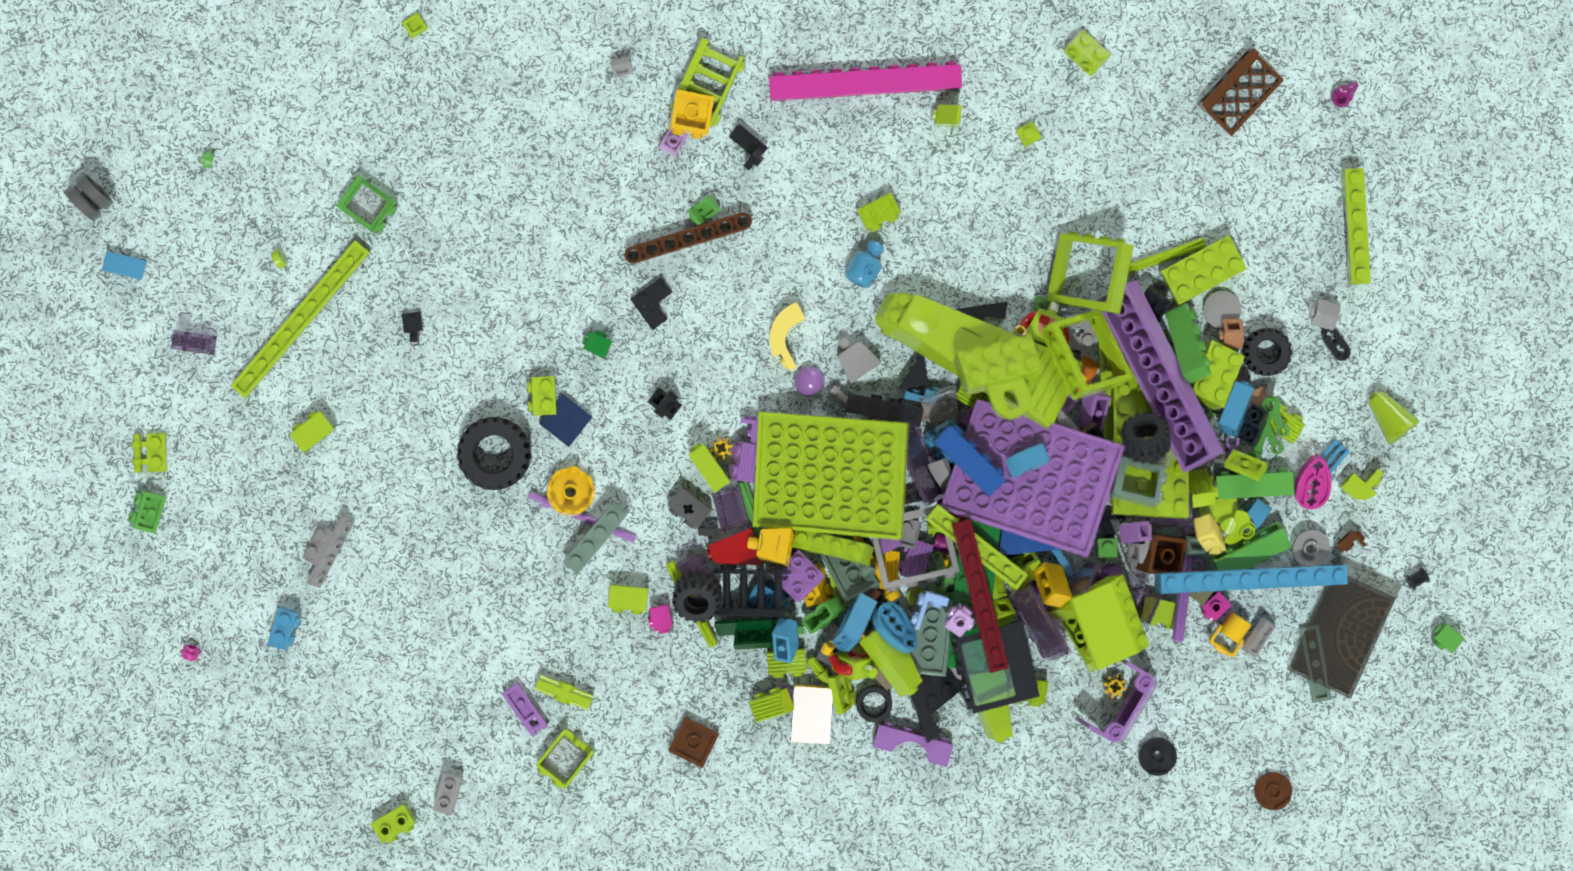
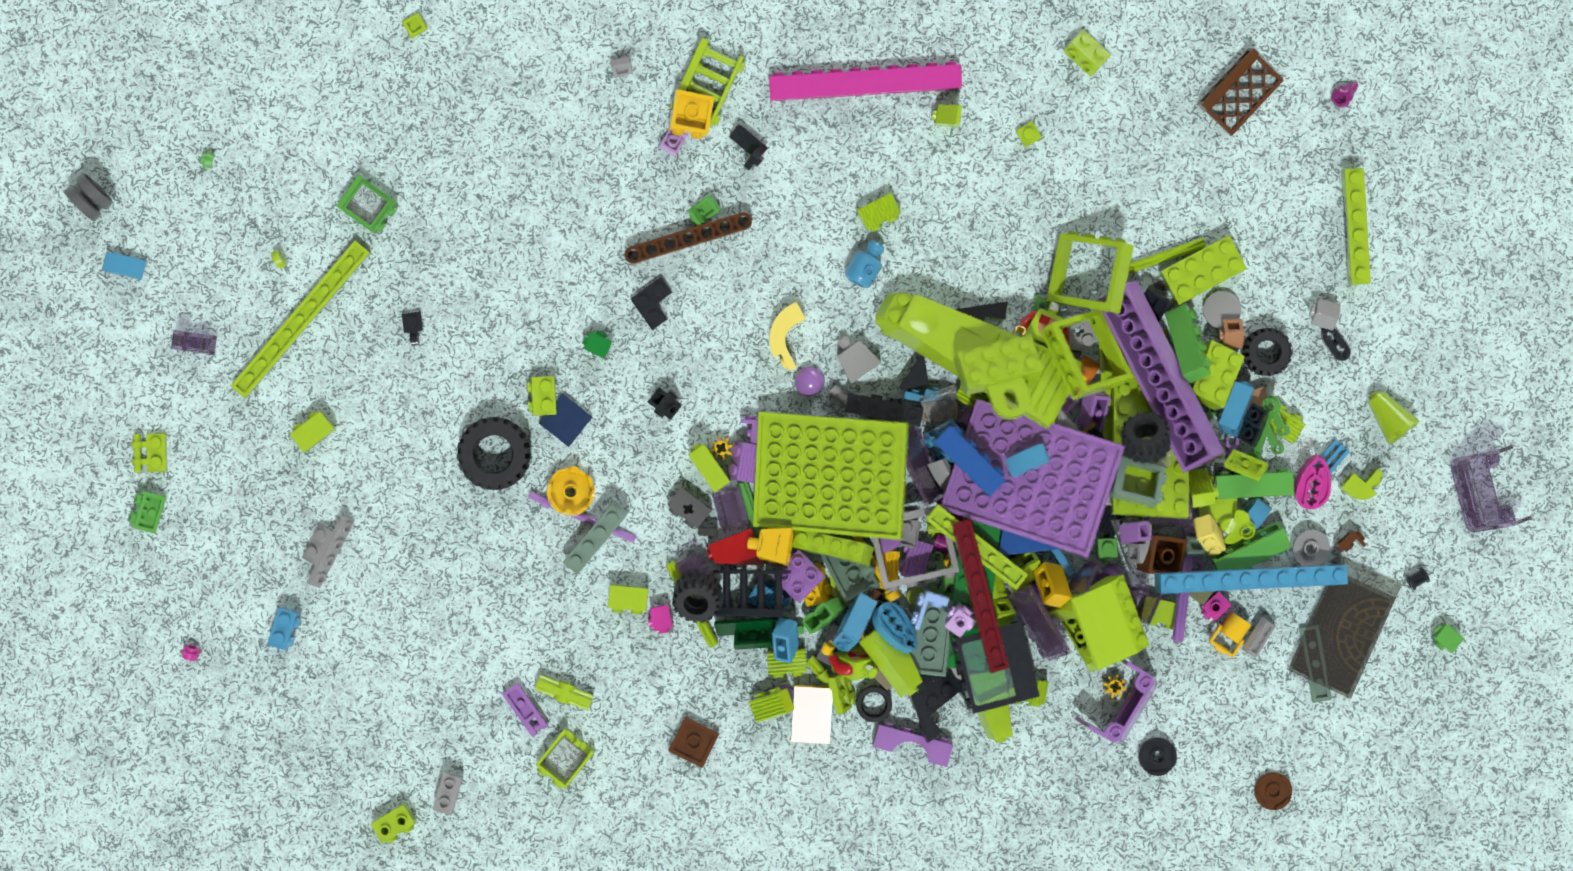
none -> clear purple windscreen [1450,445,1532,533]

